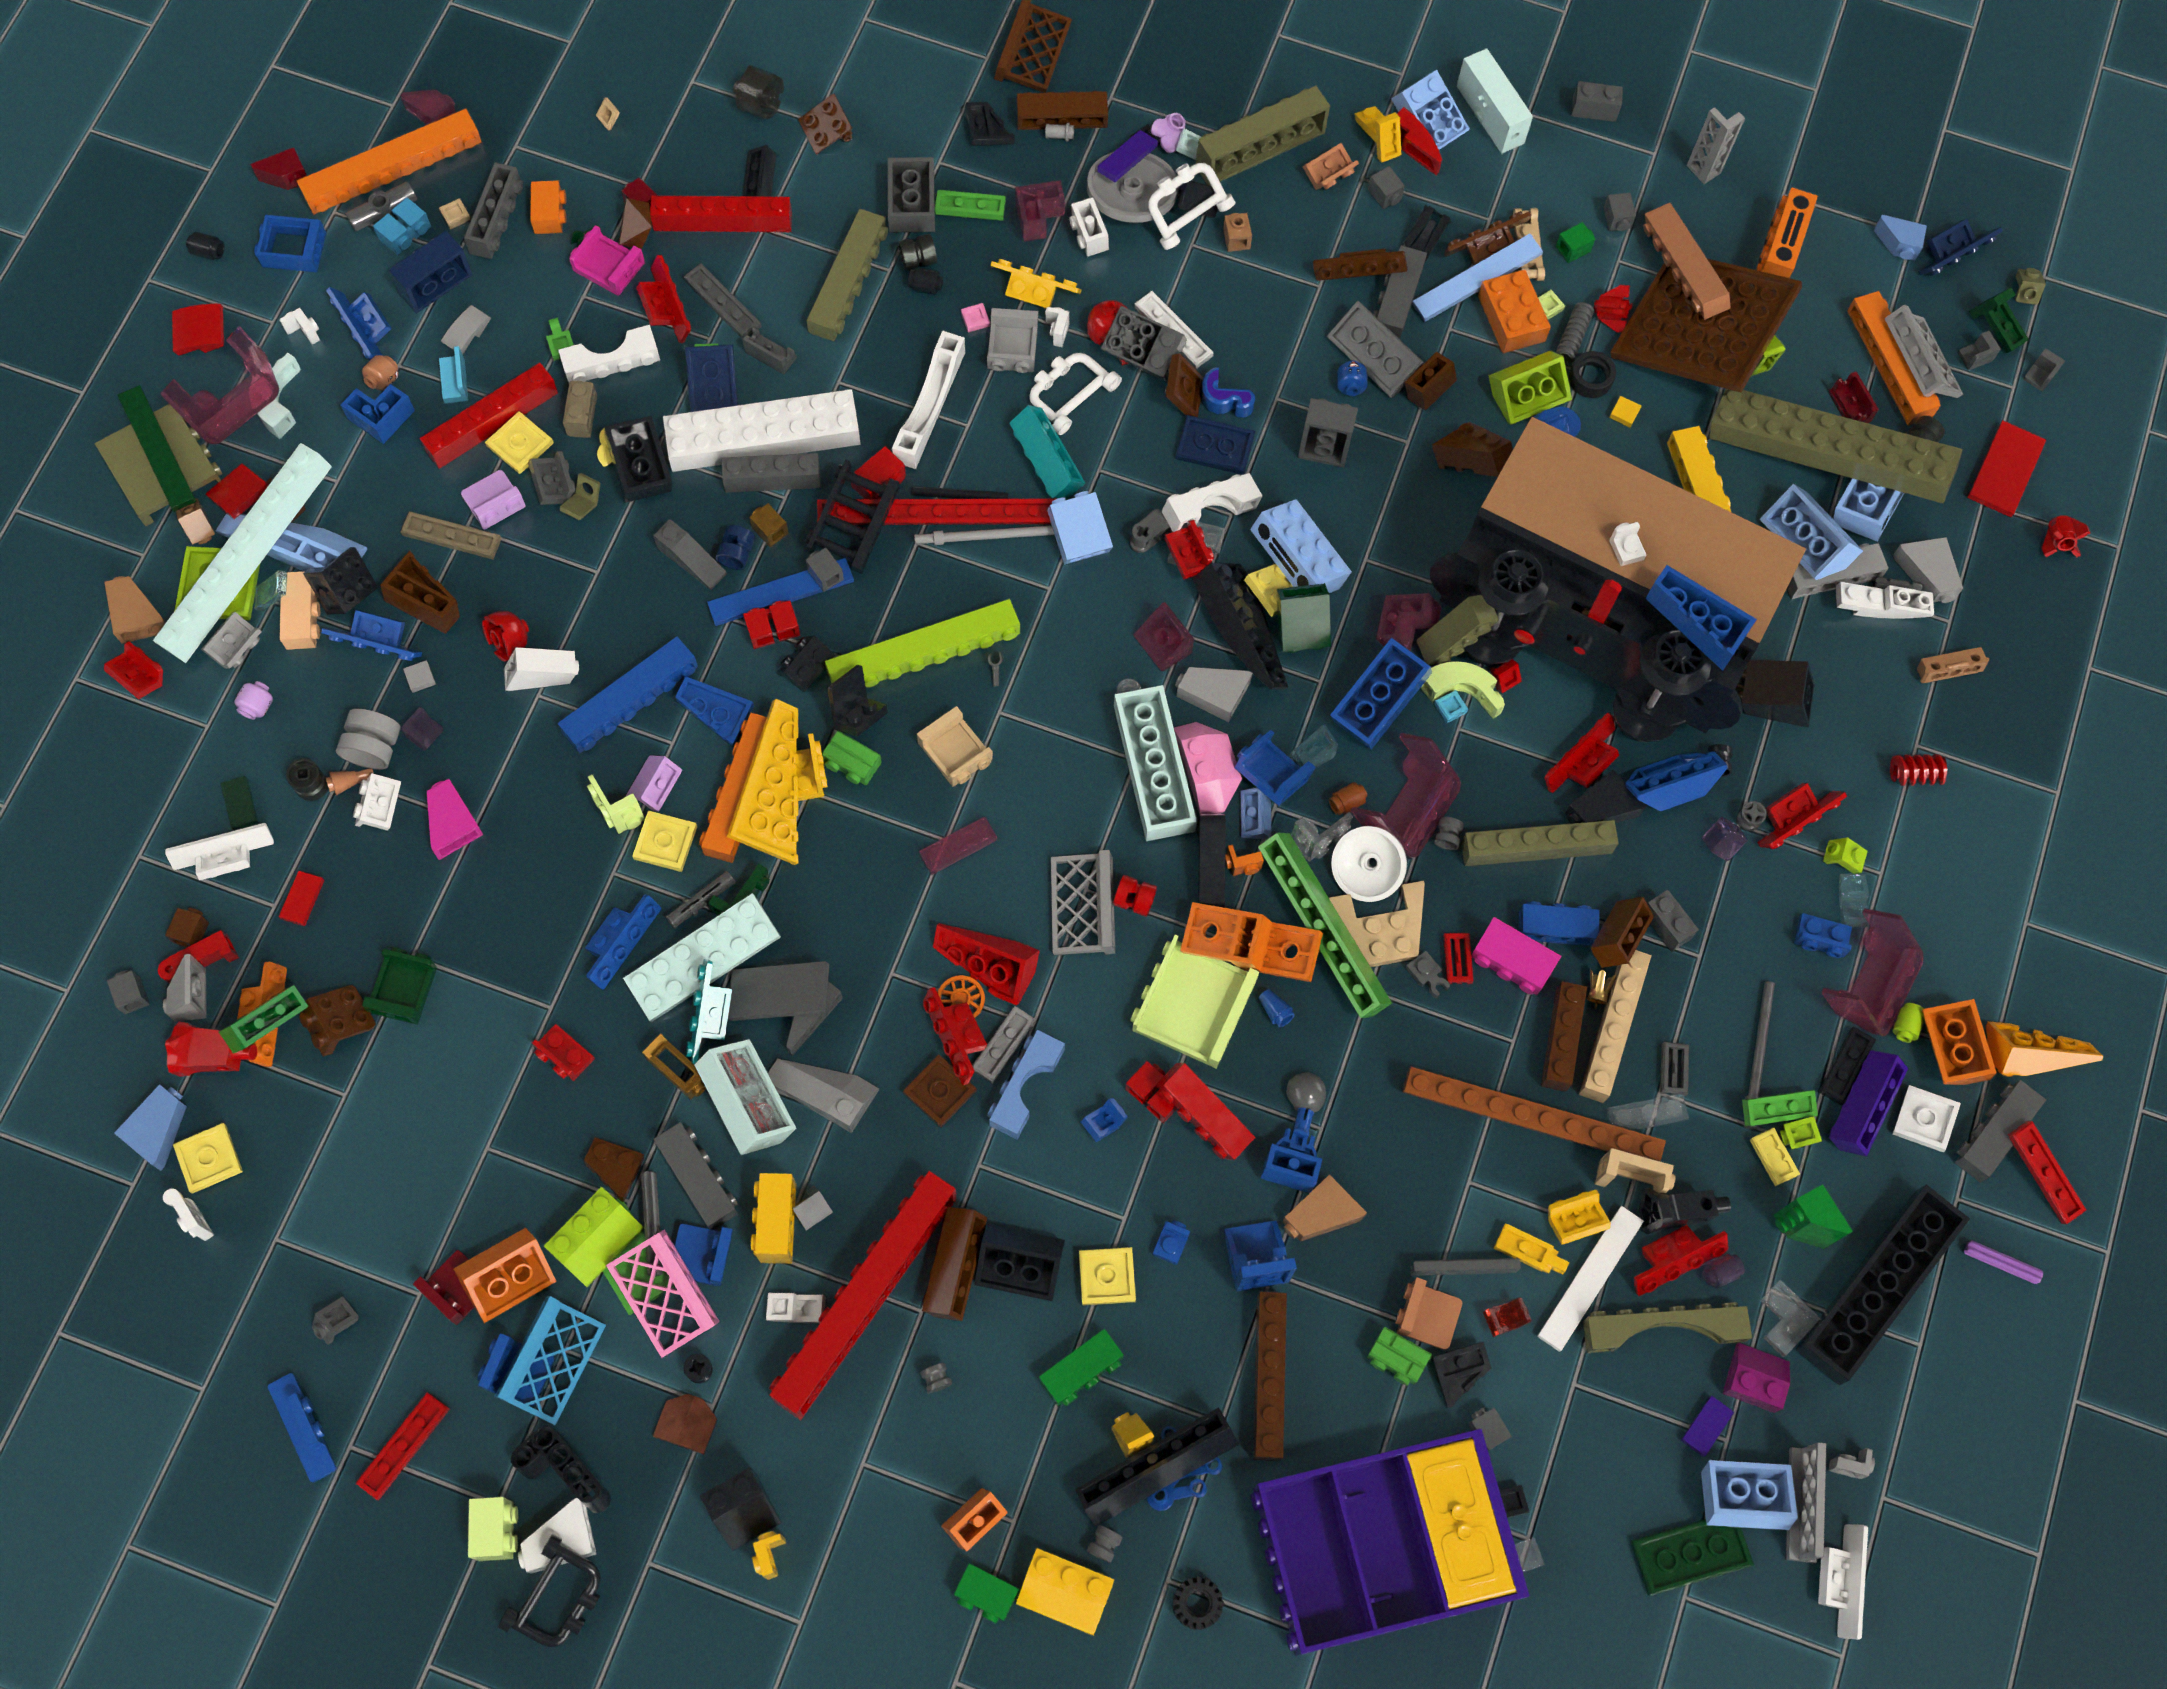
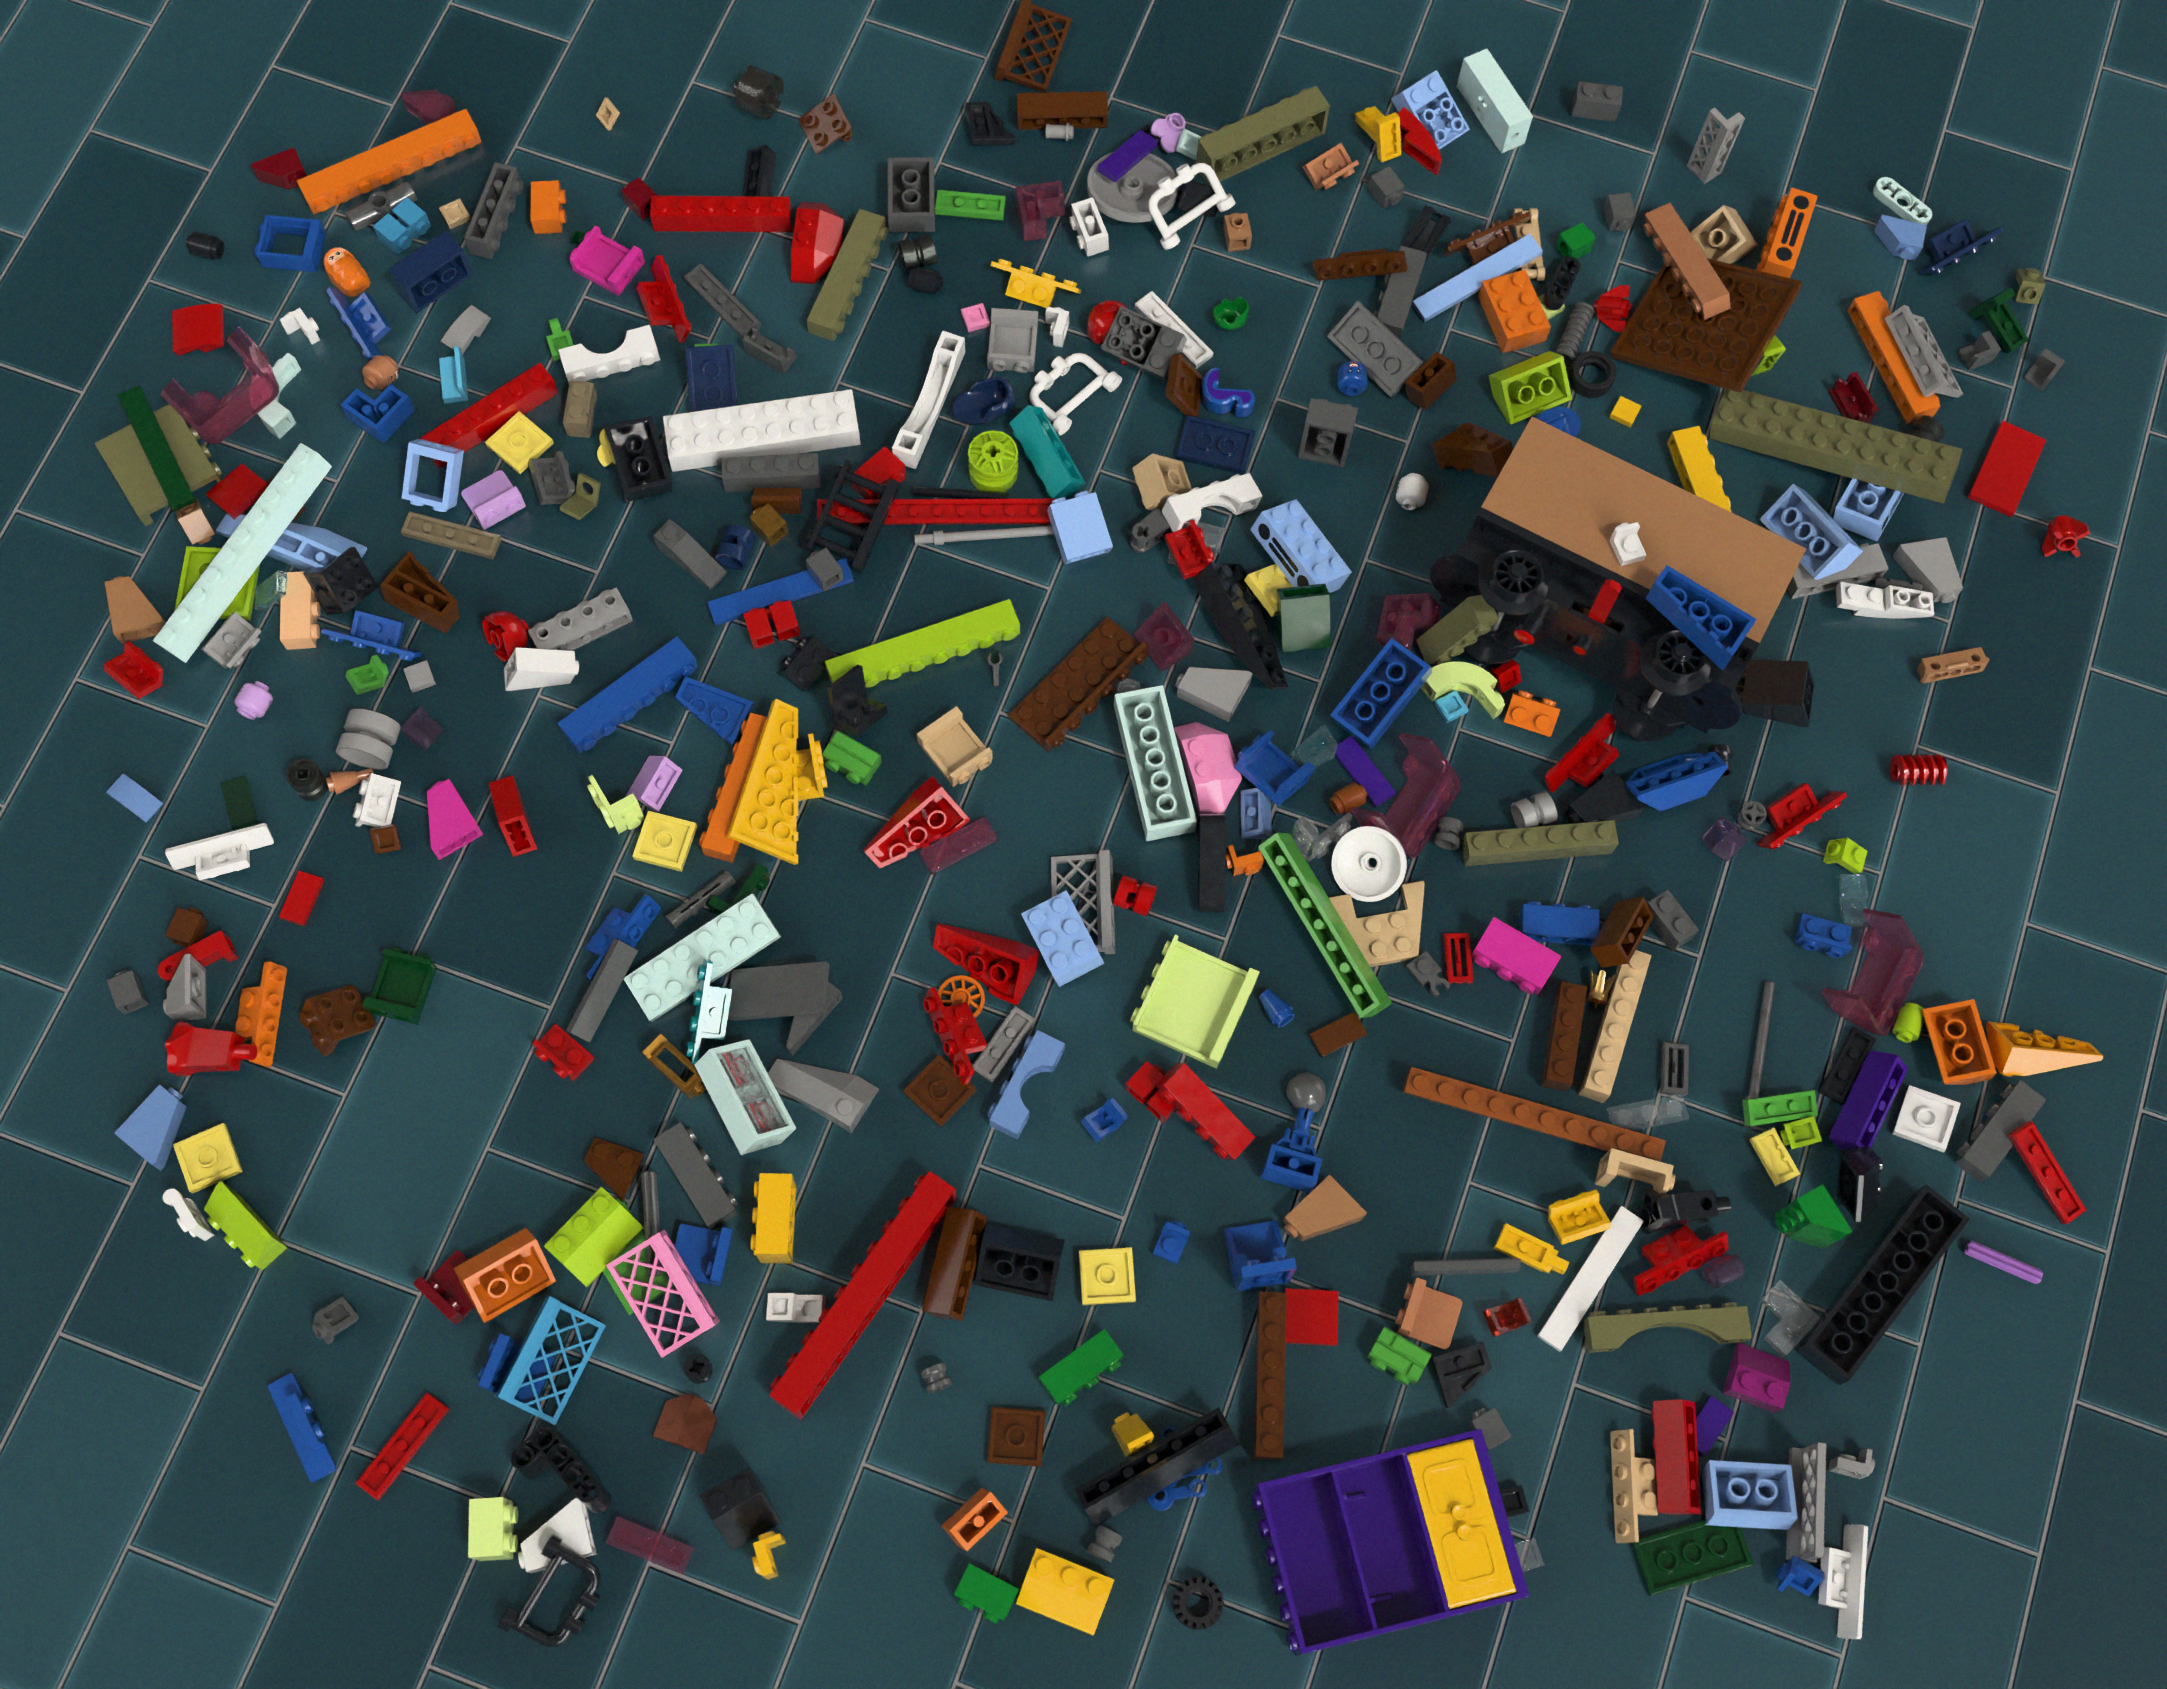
green brick [219,985,308,1054] -> none
reddish brown slope [618,198,652,249] -> none
panel [792,1186,833,1230] -> none
orange bracket [1180,902,1323,982] -> none
none -> medium blue slope [106,774,164,824]
none -> lime slope [204,1181,287,1270]
none -> orange piece [323,247,371,297]
none -> bright green bracket [345,655,388,695]
none -> reddish brown tile [370,824,402,854]
none -> light blue window [402,438,464,512]
none -> red slope [489,775,537,857]
none -> light grey brick [528,587,633,651]
none -> dark grey tile [566,938,638,1043]
none -> clear pink plate [606,1516,695,1575]
none -> reddish brown panel [751,488,802,514]
none -> red wedge [791,202,844,284]
none -> red wedge [863,776,970,869]
none -> dark blue hair [952,377,1016,425]
none -> lime wheel [968,430,1018,492]
none -> reddish brown tile [987,1407,1046,1467]
none -> reddish brown bracket [1008,616,1148,752]
none -> light blue brick [1021,890,1104,987]
none -> tan slope [1132,453,1192,511]
none -> green hair [1212,296,1249,330]
none -> red tile [1284,1288,1338,1346]
none -> reddish brown tile [1309,1011,1367,1058]
none -> dark purple tile [1331,736,1396,809]
none -> white head [1396,473,1429,511]
none -> orange bracket [1503,690,1561,737]
none -> light grey wheel [1511,791,1557,828]
none -> black beam [1543,256,1580,310]
none -> tan bracket [1610,1429,1658,1543]
none -> red brick [1651,1399,1701,1515]
none -> tan slope [1690,205,1758,264]
none -> blue bracket [1776,1555,1824,1597]
none -> black slope [1837,1147,1883,1222]
none -> light aqua beam [1873,177,1932,225]

